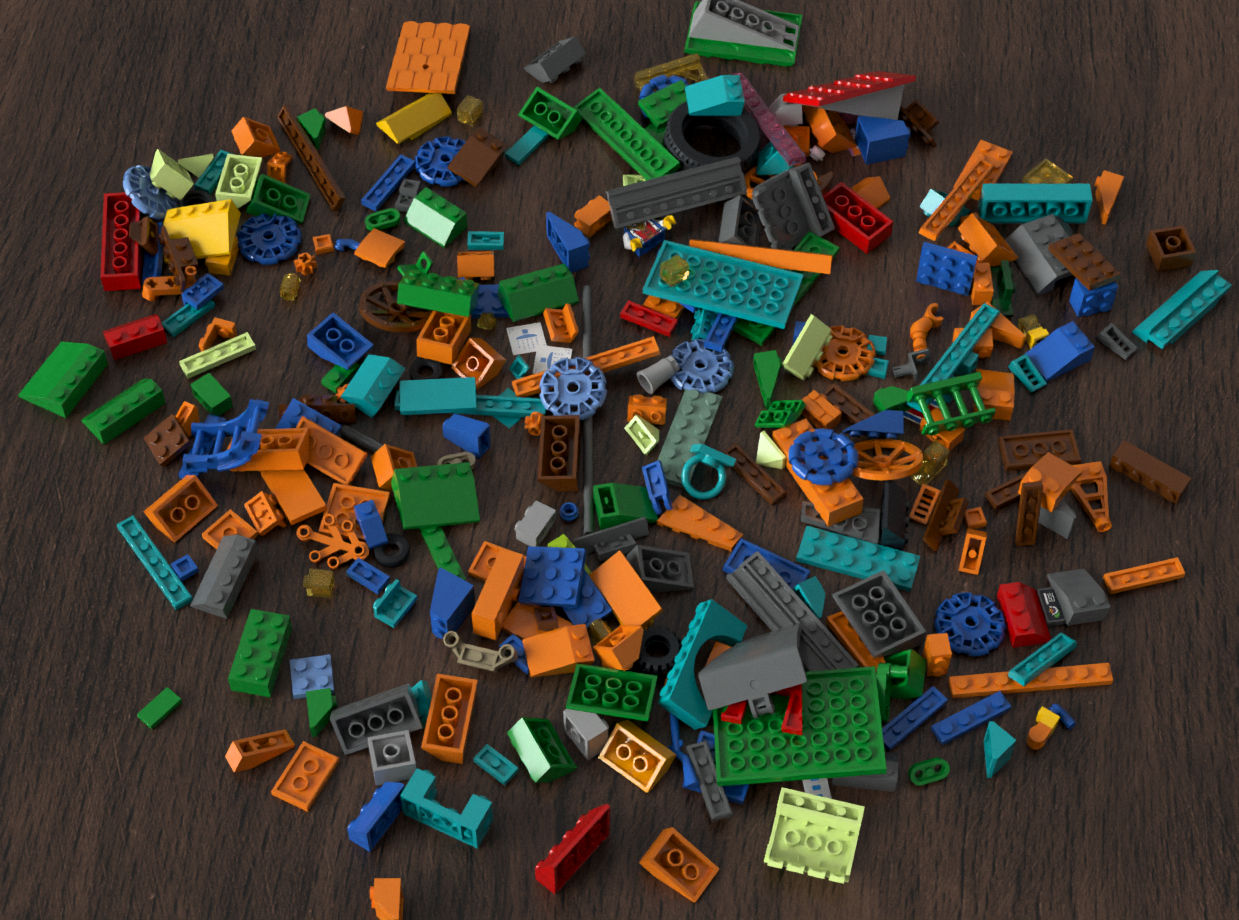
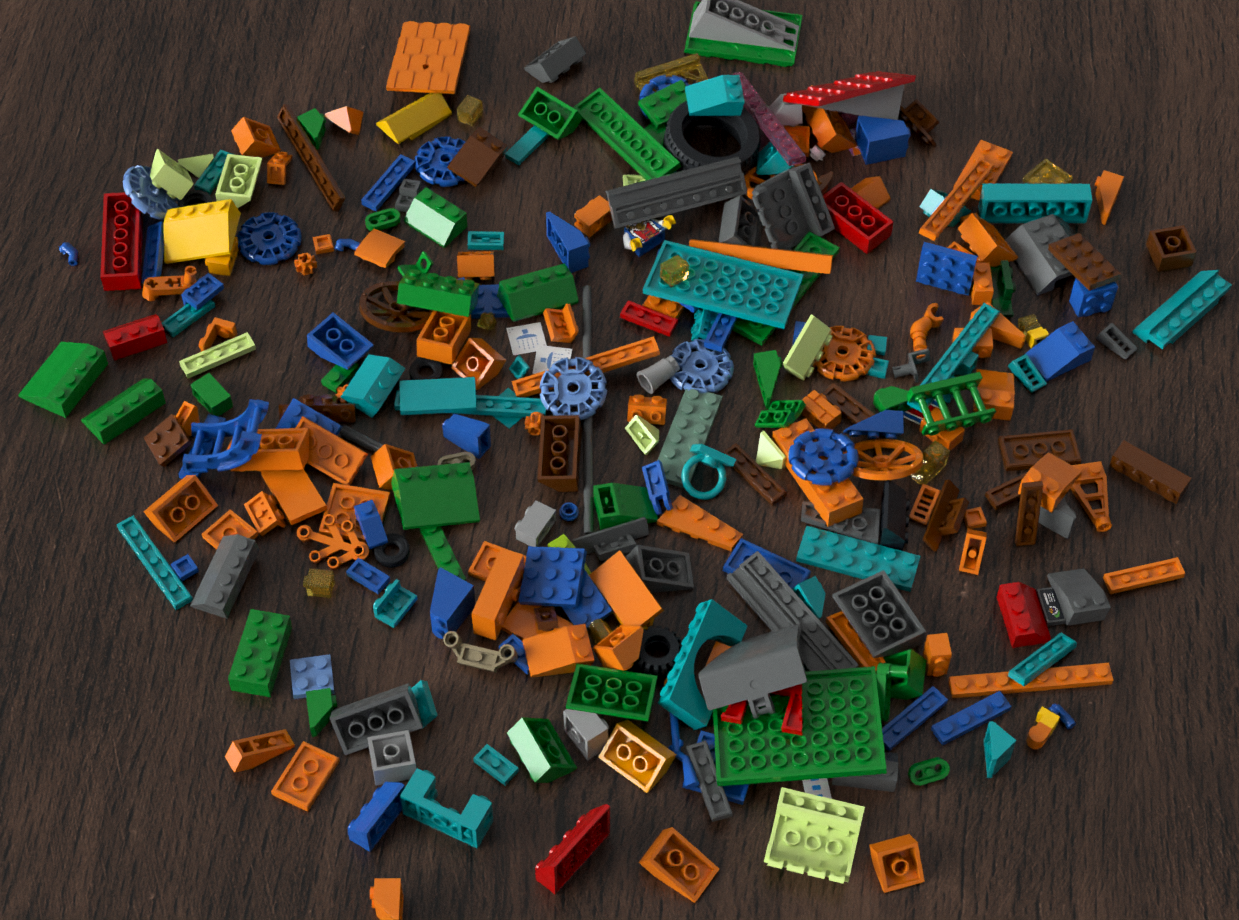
reddish brown slope [129,216,159,256] -> none
green tile [137,687,182,729] -> none
reddish brown bracket [158,226,198,292] -> none
green slope [246,173,311,224] -> none
clear yellow brick [279,273,301,301] -> none
orange slope [421,674,478,764] -> none
blue plate [934,592,1007,657] -> none
none -> blue arm [59,242,78,266]
none -> orange slope [869,834,925,893]

